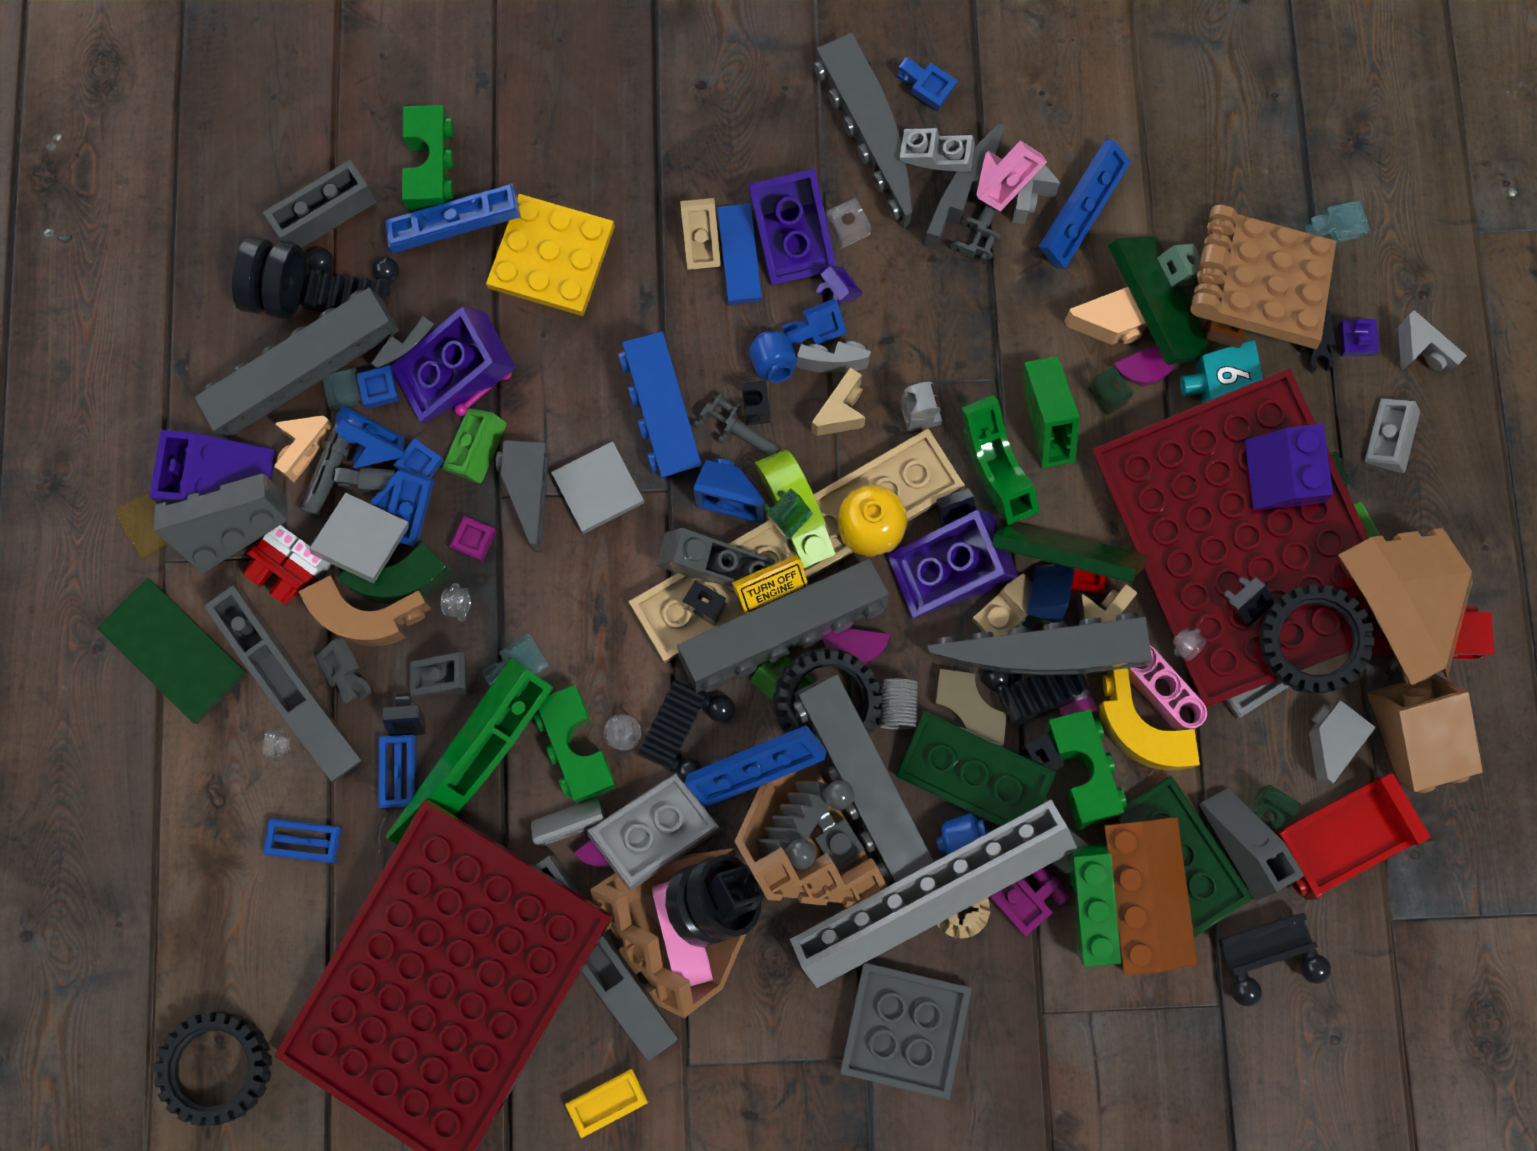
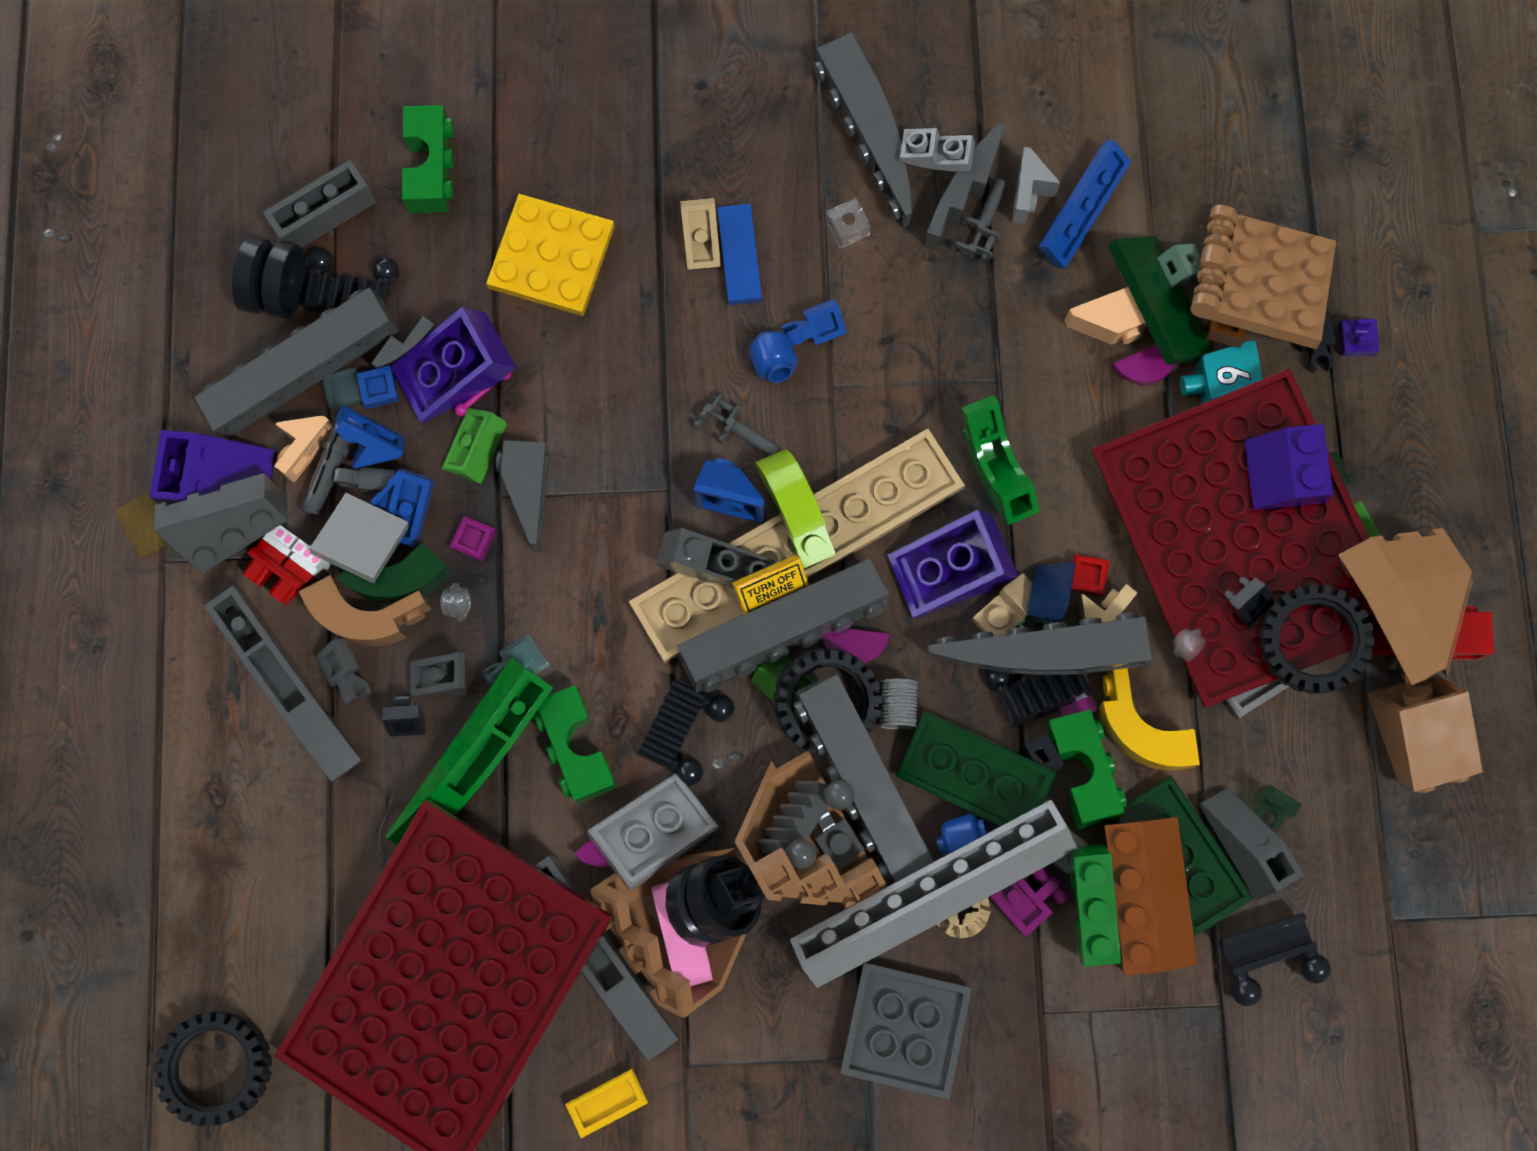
dark green tile [97,578,247,724] -> none
clear plate [263,726,290,762] -> none
blue tile [263,819,343,864] -> none
blue tile [378,735,417,809] -> none
blue plate [385,184,521,253] -> none
blue plate [393,438,444,478] -> none
light grey slope [531,798,606,847] -> none
light grey tile [551,441,645,534] -> none
clear tile [603,714,641,751] -> none
blue wedge [618,331,702,478] -> none
black piece [682,580,727,626] -> none
blue plate [685,725,827,808] -> none
black piece [742,380,770,426] -> none
dark purple slope [747,168,836,285] -> none
clear green tile [764,488,813,539] -> none
light grey slope [797,341,871,373] -> none
tan slope [811,367,866,436] -> none
dark purple tile [816,266,863,306] -> none
yellow cylinder [837,485,907,557] -> none
blue plate [896,57,958,111] -> none
light grey leg [900,382,942,433] -> none
dark tan tile [935,669,1007,746] -> none
black plate [936,488,976,527] -> none
bright pink slope [976,140,1047,212] -> none
dark green tile [992,522,1147,583] -> none
green slope [1023,356,1080,468] -> none
clear green piece [1088,366,1133,416] -> none
bright pink beam [1128,645,1207,731] -> none
red panel [1275,773,1431,900] -> none
clear light blue plate [1305,200,1370,242] -> none
light grey slope [1309,700,1376,787] -> none
light grey slope [1365,398,1420,473] -> none
light grey slope [1398,310,1467,376] -> none

